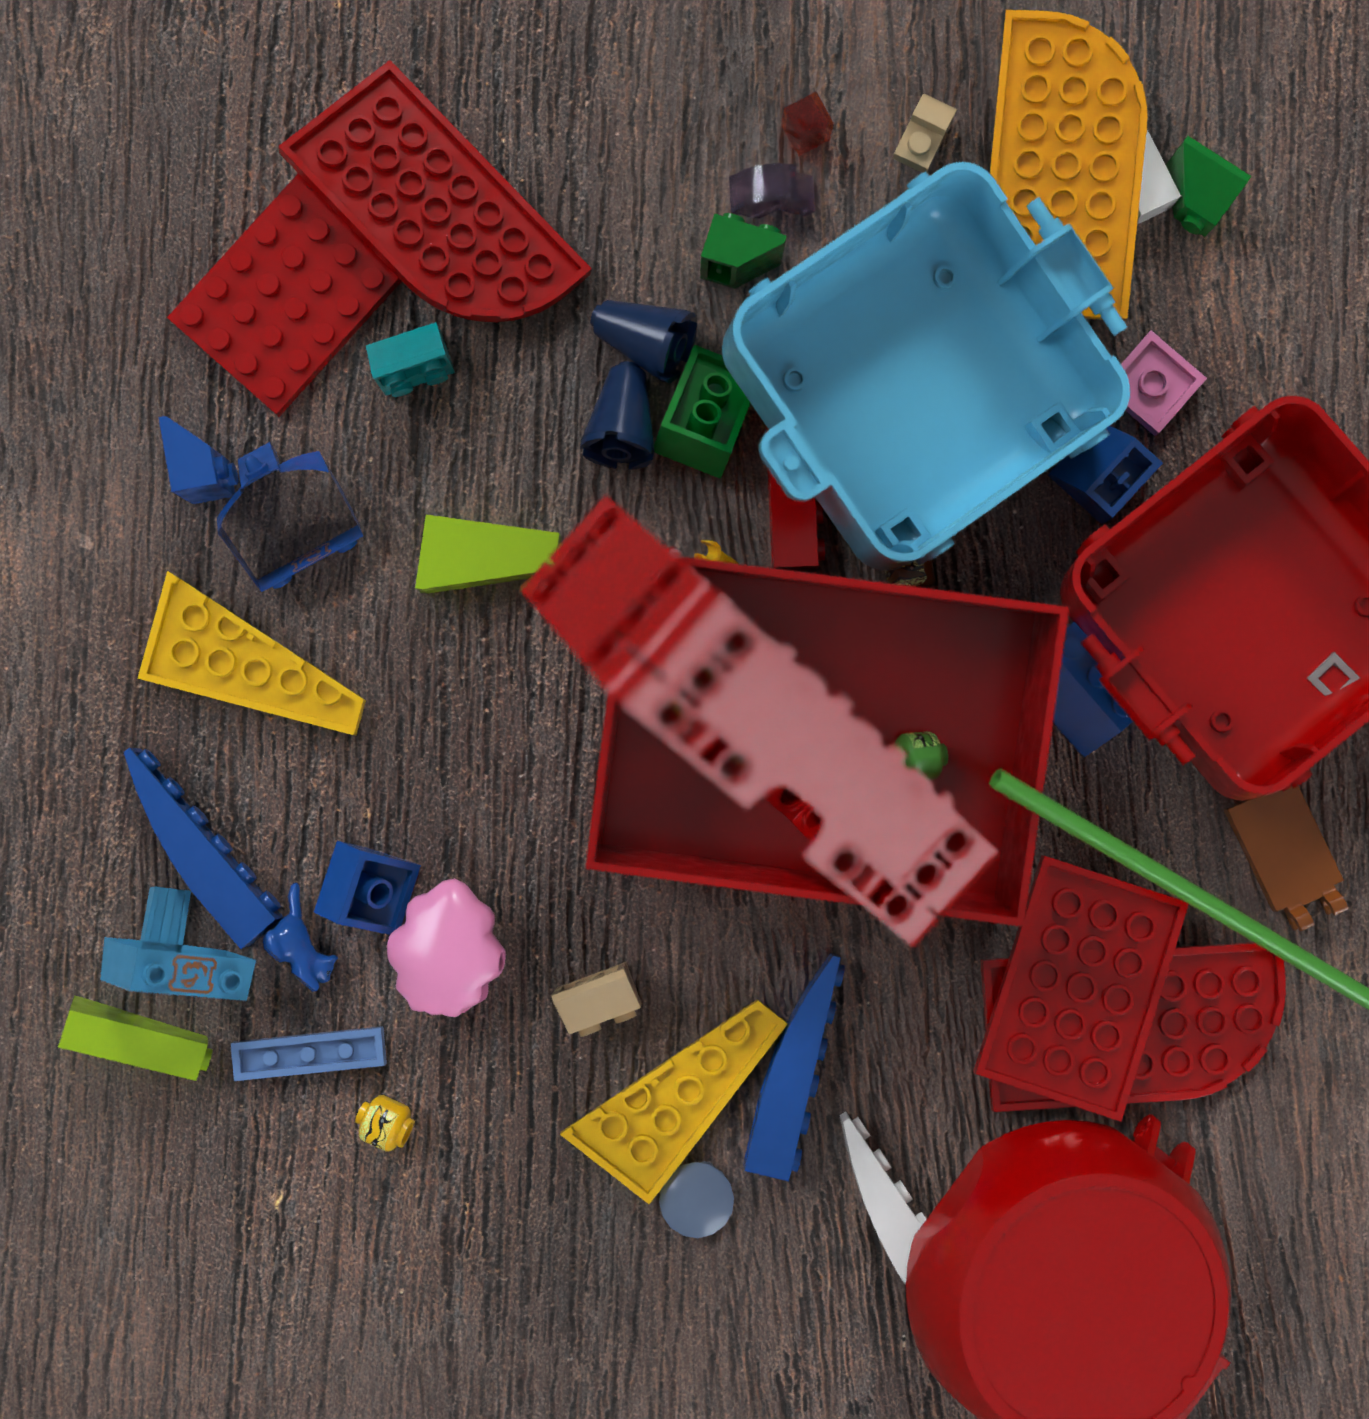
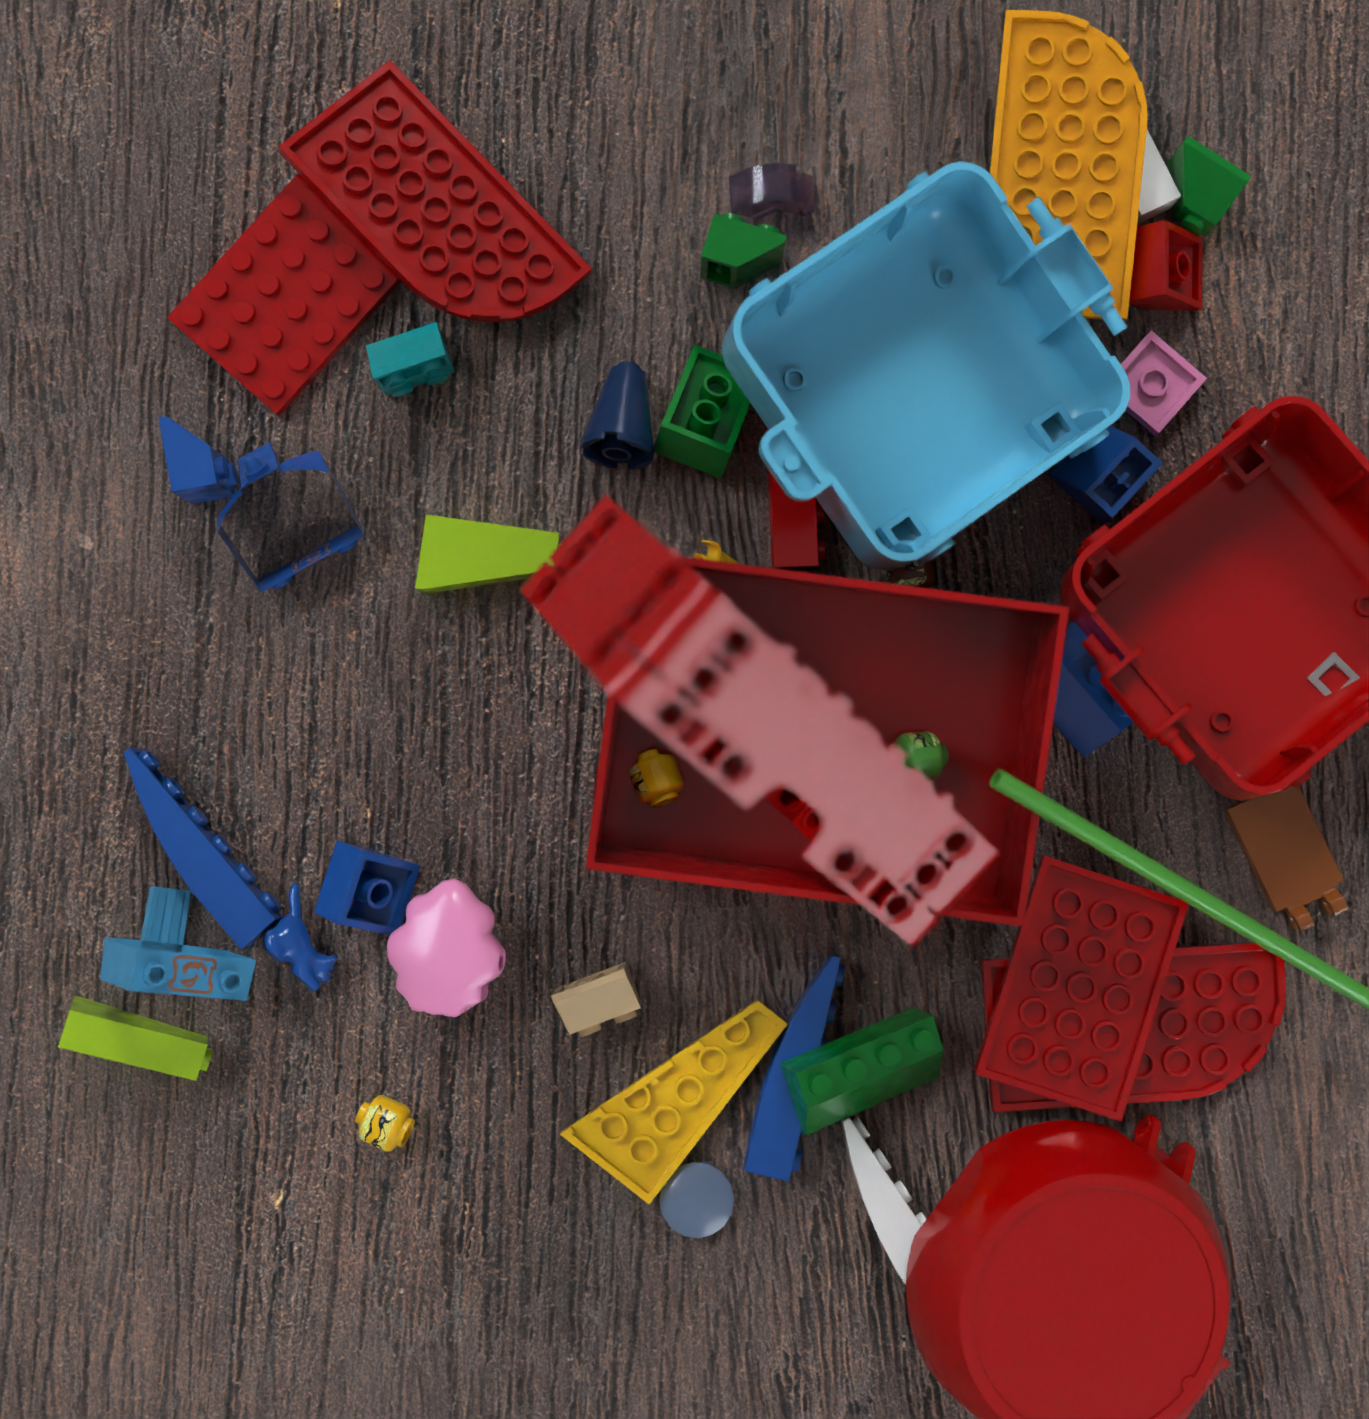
yellow wing [137,571,366,736] -> none
medium blue plate [231,1026,387,1081] -> none
dark blue cone [590,300,697,383] -> none
clear red brick [781,92,834,157] -> none
tan brick [892,93,957,173] -> none
none -> yellow head [629,749,684,808]
none -> green slope [780,1007,944,1136]
none -> red slope [1129,220,1203,311]

